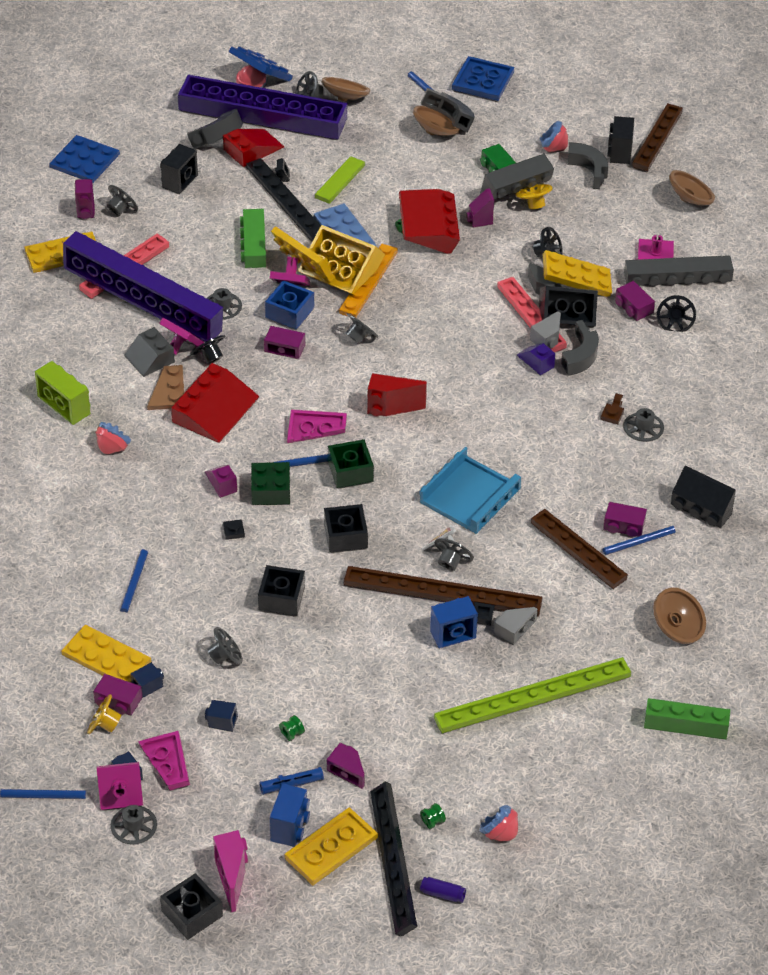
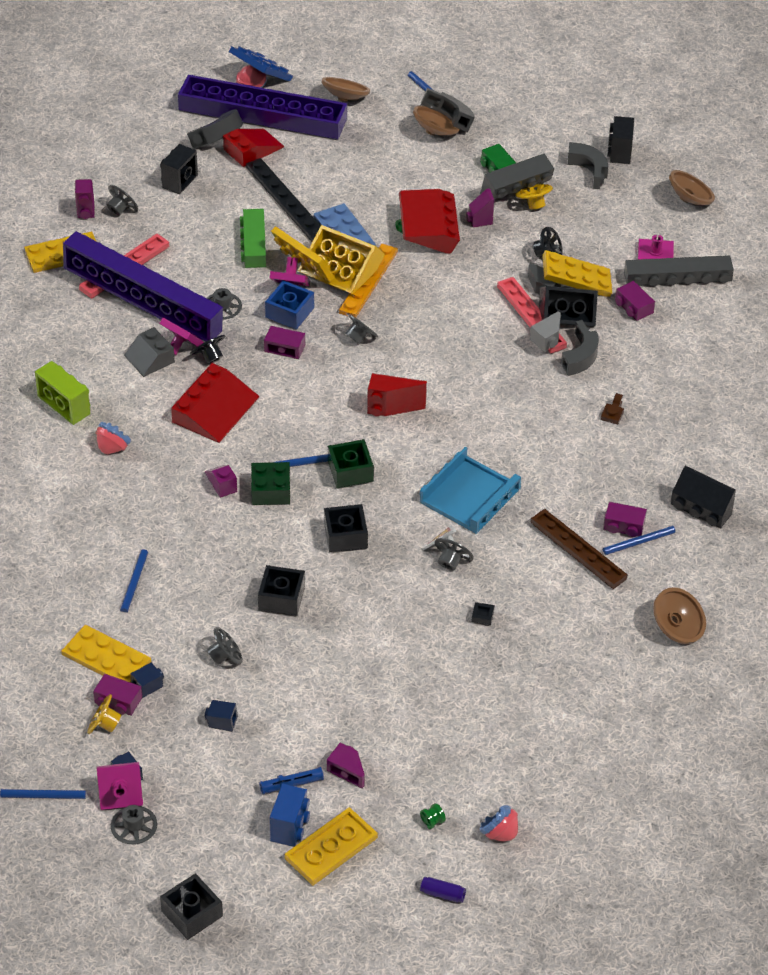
blue plate [49,135,120,183] -> none
dark pink wing [138,731,190,790] -> none
medium nougat wing [147,365,184,410] -> none
dark pink slope [213,830,248,912] -> none
black plate [223,519,245,540] -> none
black plate [275,158,290,182] -> none
green wheel [279,715,305,741] -> none
dark pink wing [287,409,347,443] -> none
dark grey wheel [295,71,324,98] -> none
lime tile [315,156,365,204] -> none
reddish brown plate [344,566,543,617] -> none
black plate [370,781,417,936] -> none
blue brick [430,596,478,649] -> none
lime plate [434,657,631,734] -> none
blue plate [452,56,514,101] -> none
light grey slope [493,607,537,645] -> none
dark purple slope [517,343,555,376] -> none
hair [540,121,568,152] -> none
dark grey wheel [623,408,664,442] -> none
reddish brown plate [632,103,683,172] -> none
bright green brick [644,698,731,740] -> none
black wheel [657,295,696,332] -> none

